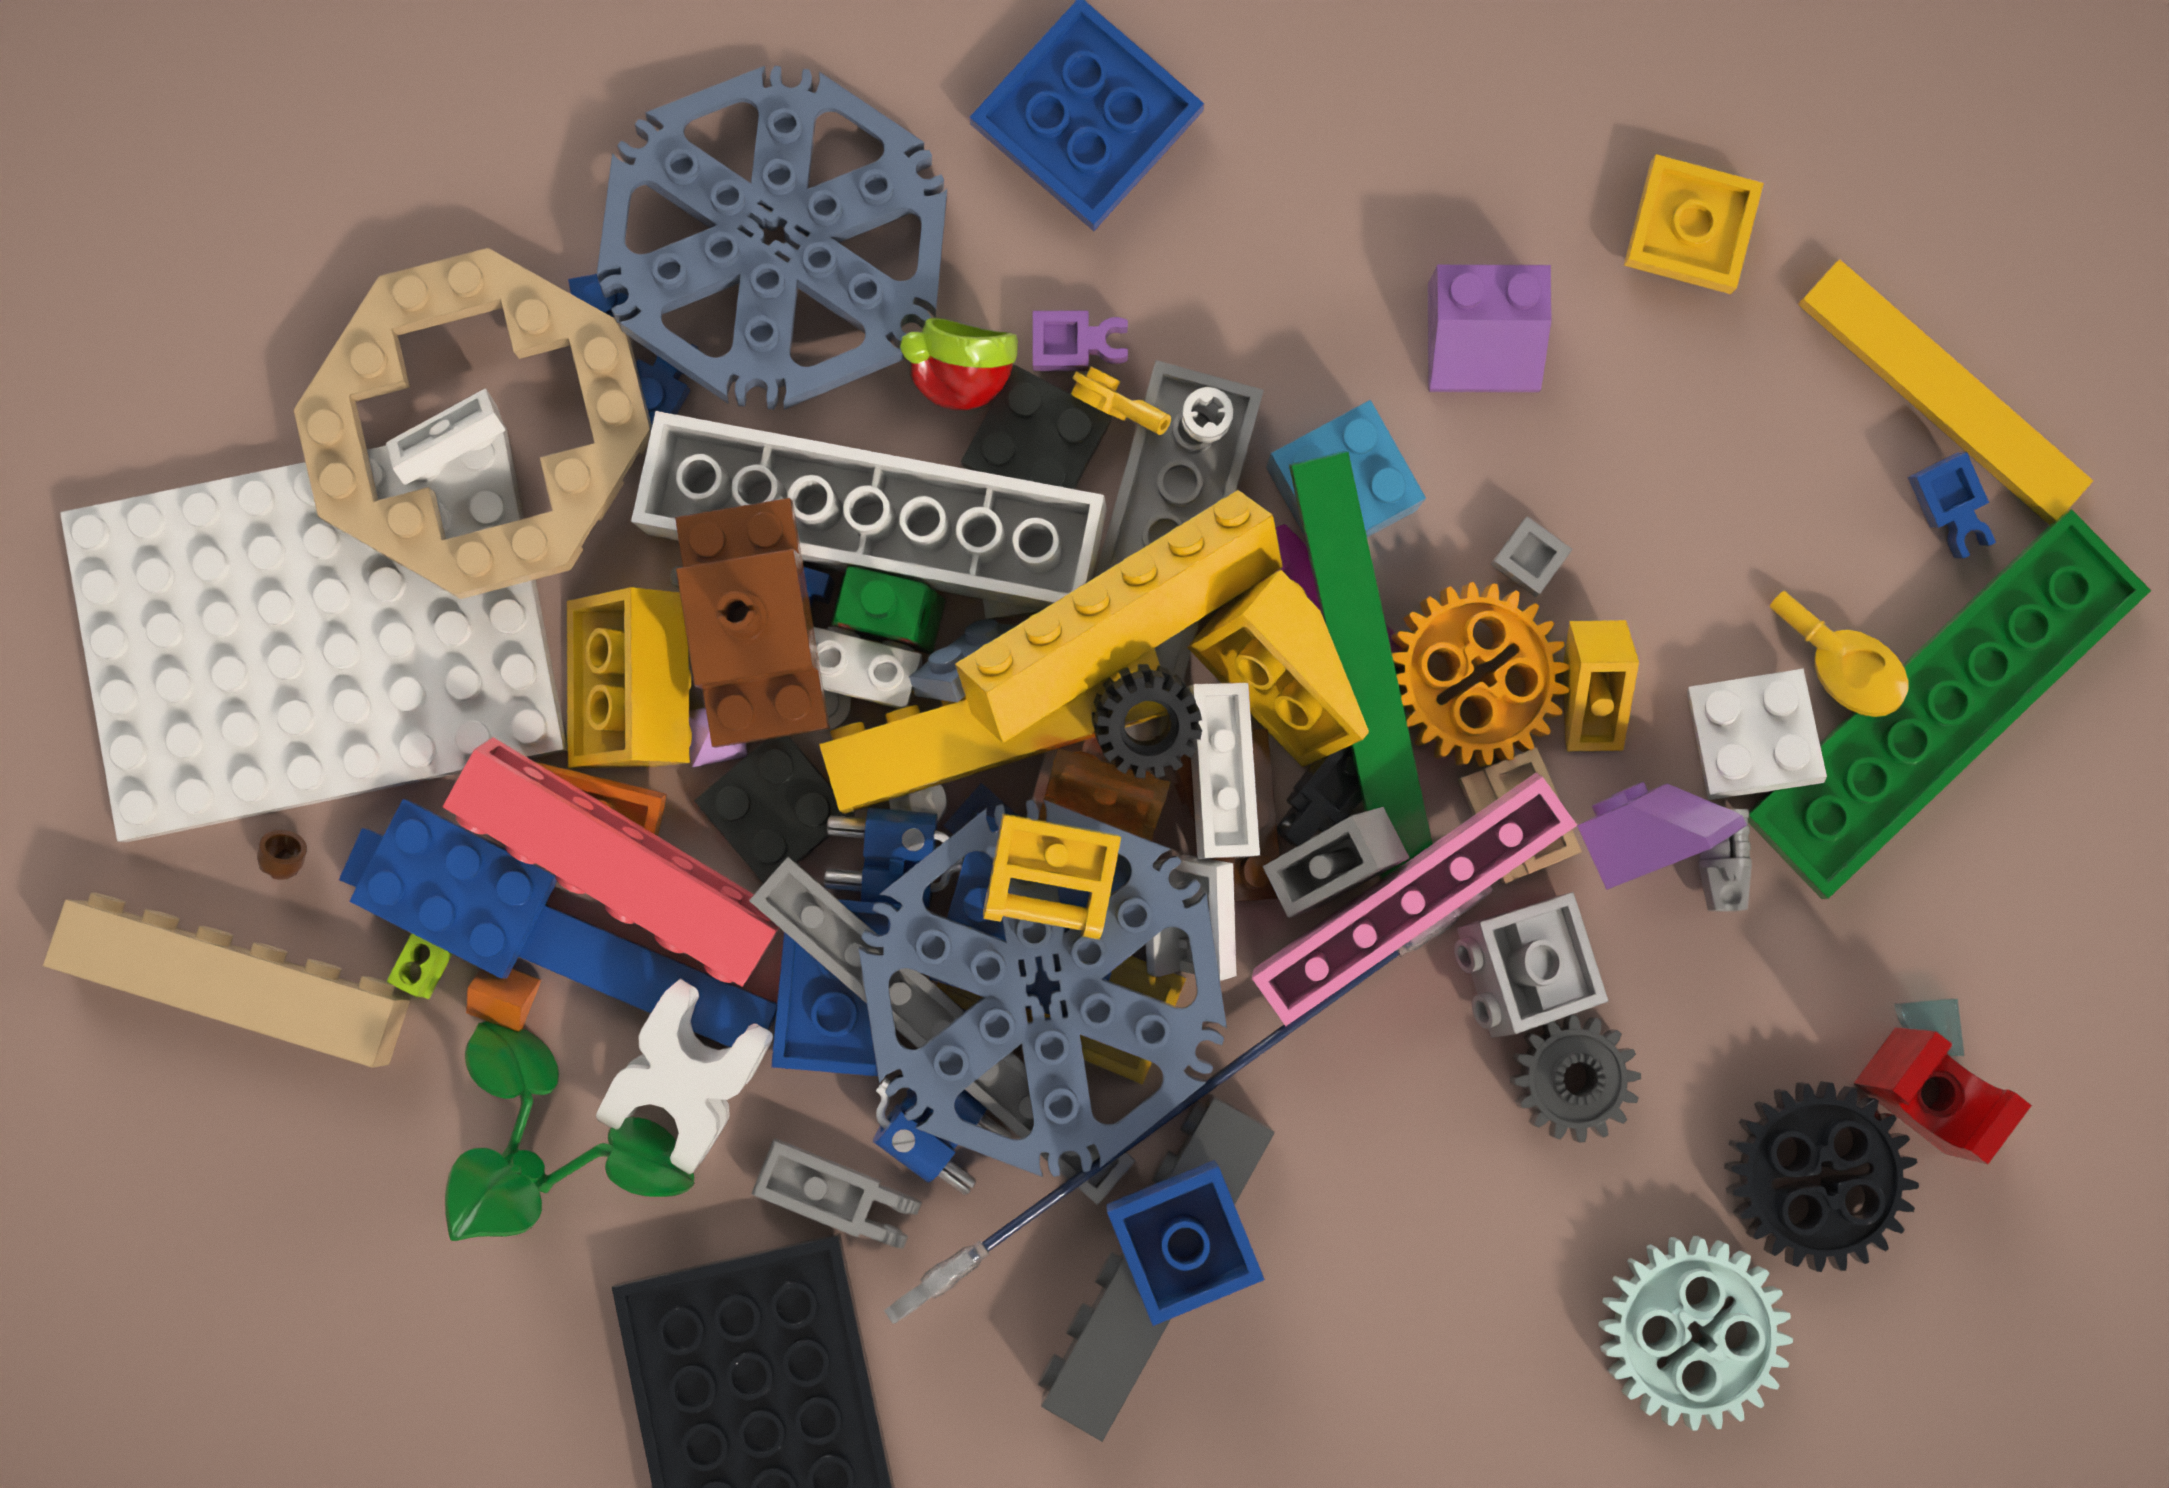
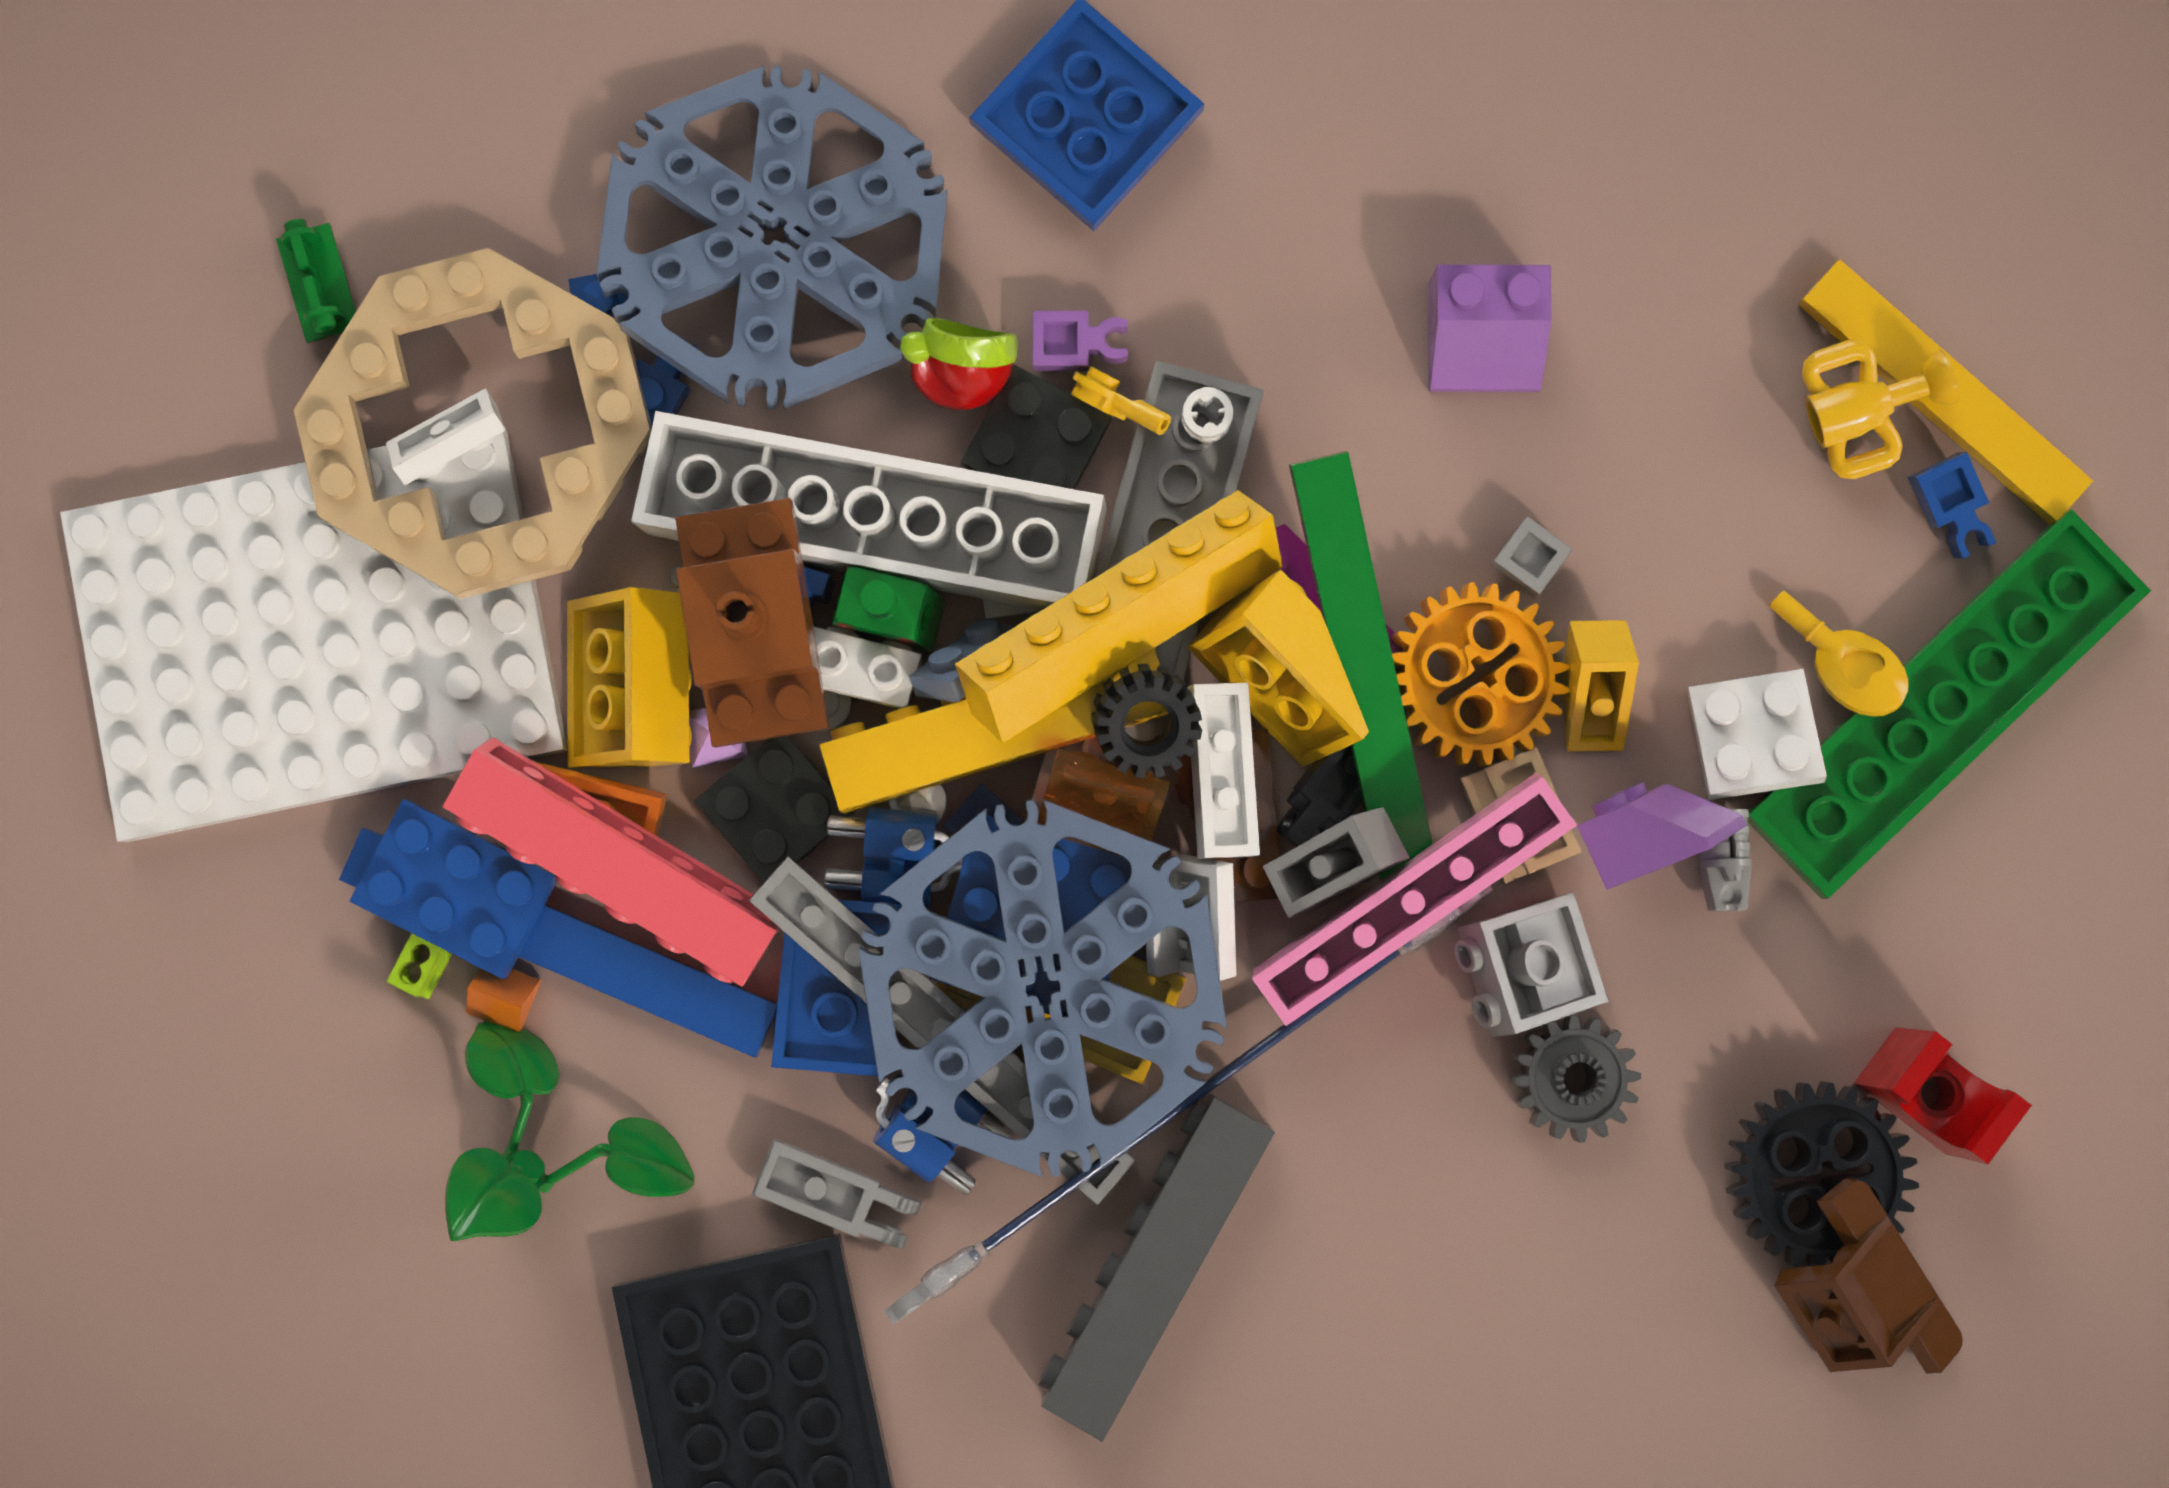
tan brick [43,893,411,1068] -> none
reddish brown hinge [257,830,307,880] -> none
white piece [596,979,773,1174] -> none
yellow plate [983,814,1121,940] -> none
blue brick [1106,1160,1265,1326] -> none
dark azure brick [1266,399,1426,538] -> none
light aqua gear [1598,1236,1793,1431] -> none
yellow plate [1623,154,1764,294] -> none
clear light blue tile [1894,998,1964,1056] -> none
none -> green hinge [276,219,356,343]
none -> reddish brown plate [1774,1178,1963,1374]
none -> yellow piece [1801,339,1959,479]

